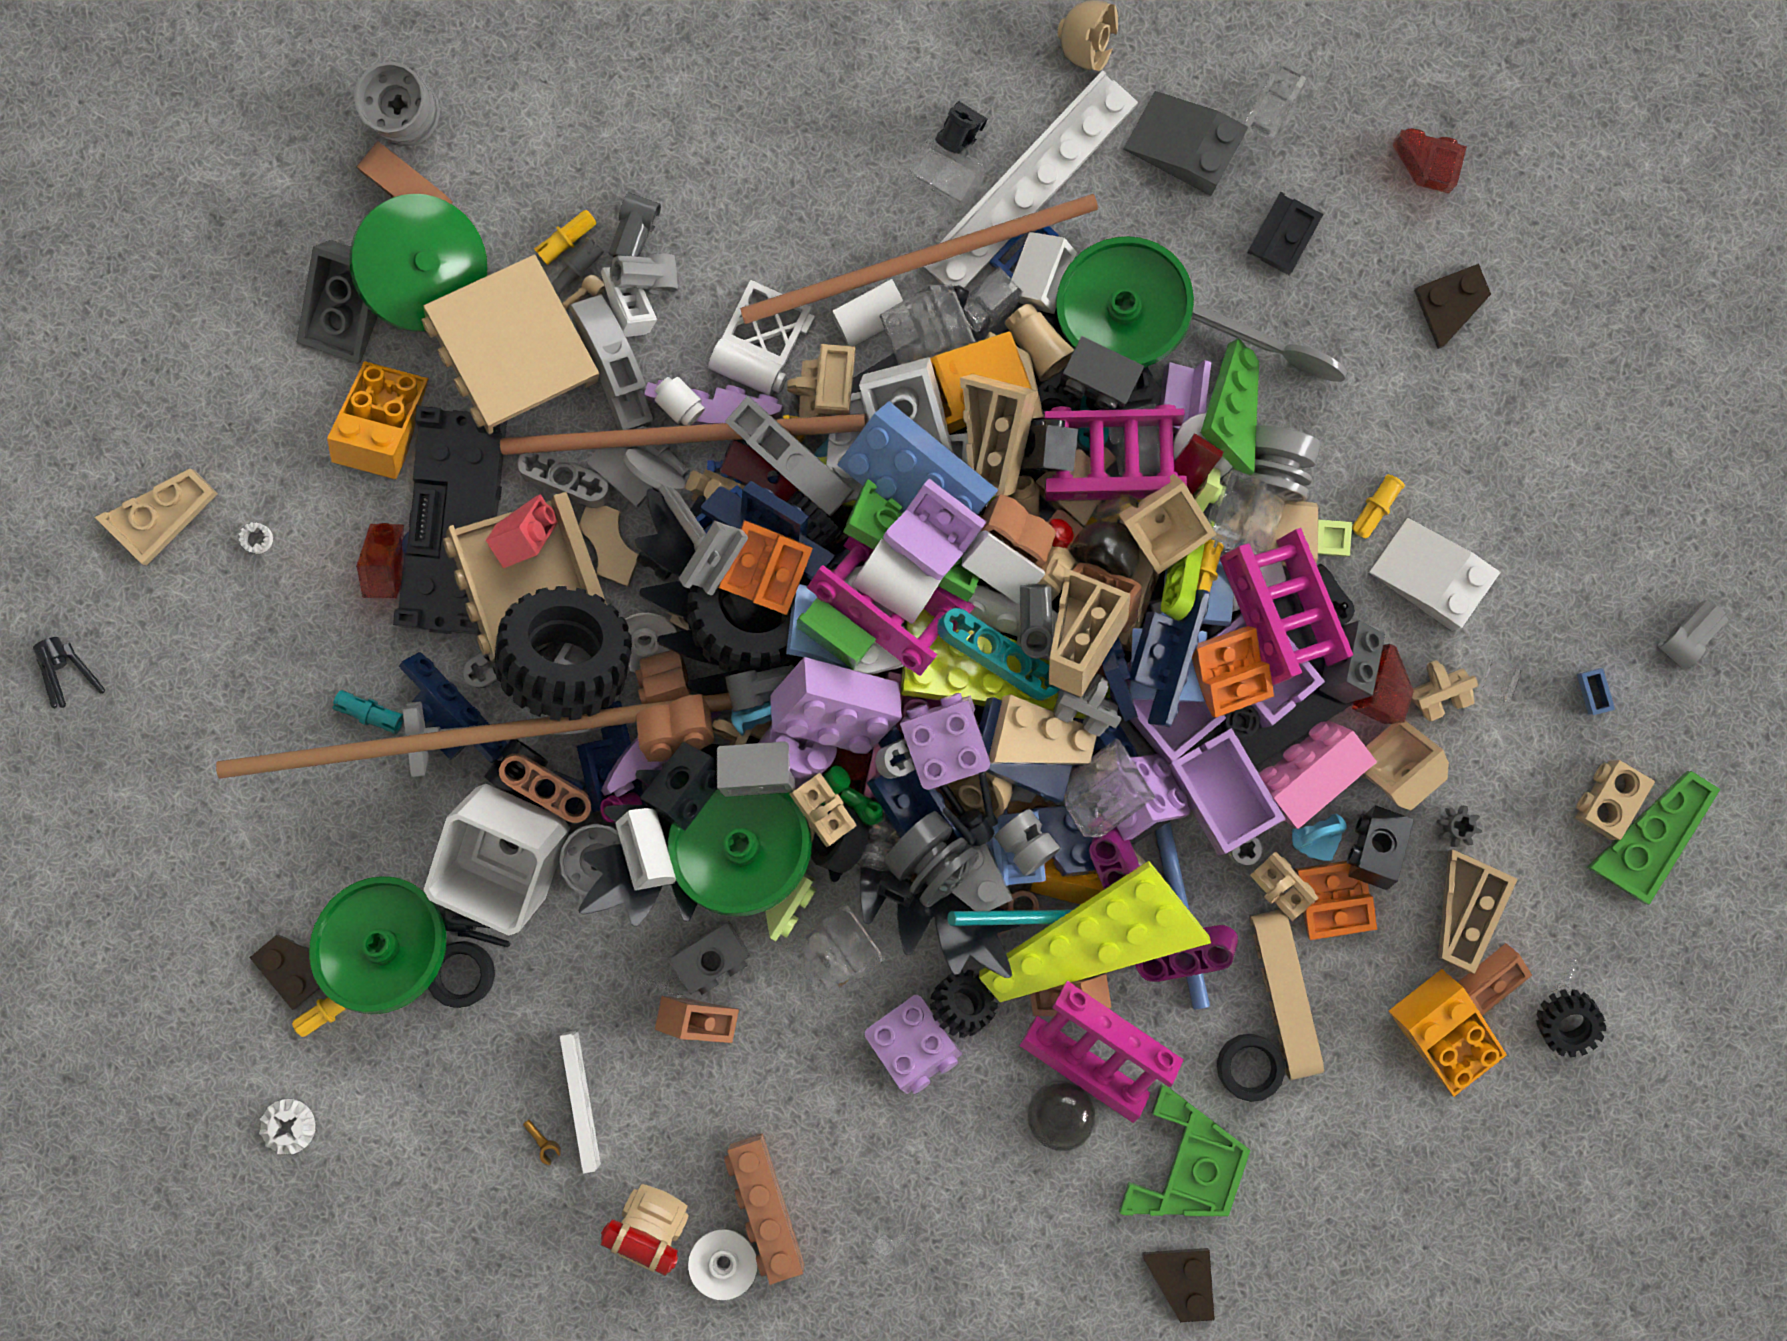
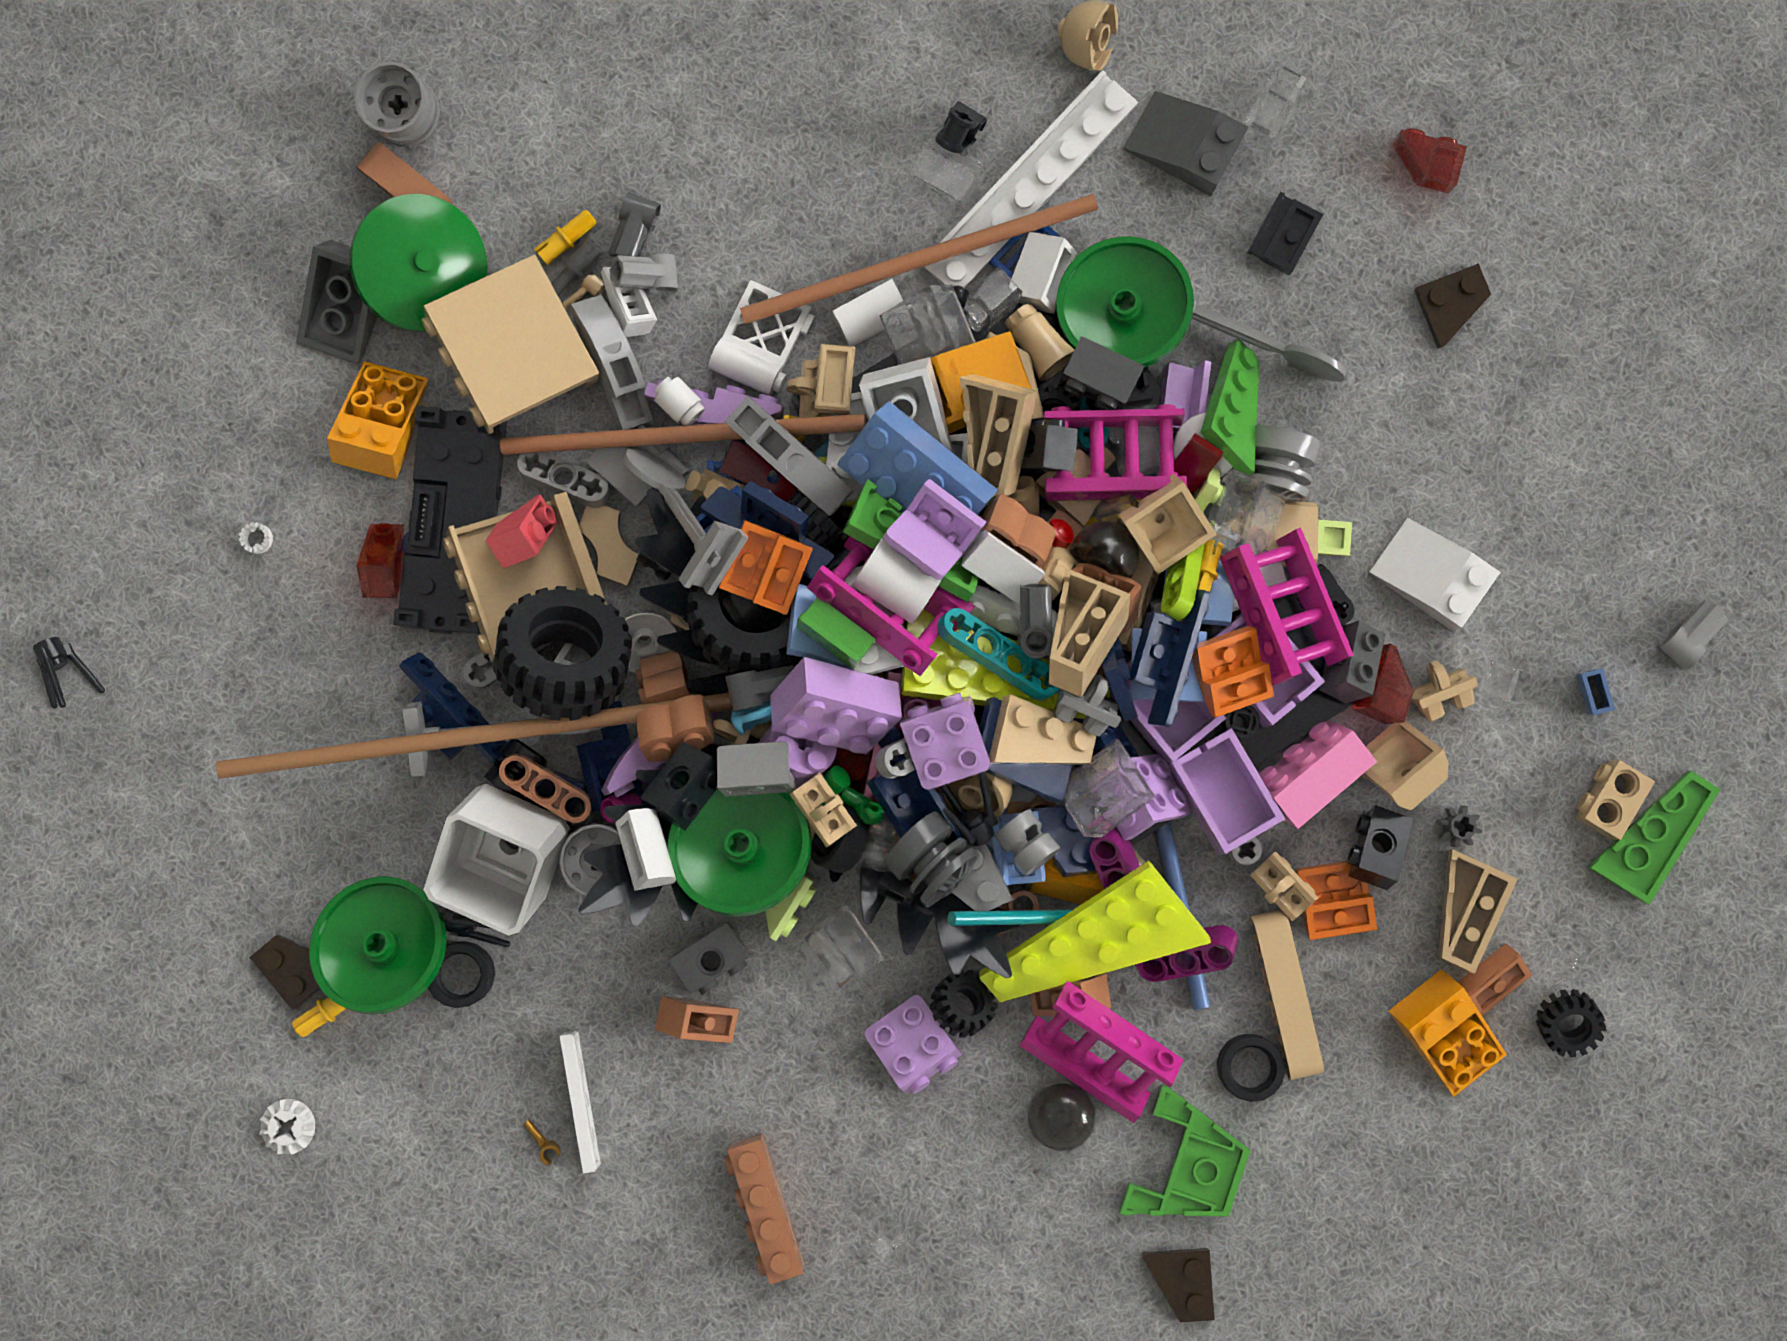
tan wing [95,468,218,566] -> none
teal pin [332,690,404,734] -> none
tan piece [600,1184,689,1276] -> none
white dish [688,1229,757,1300] -> none
medium azure piece [1292,814,1347,861] -> none
yellow axle [1352,474,1405,539] -> none

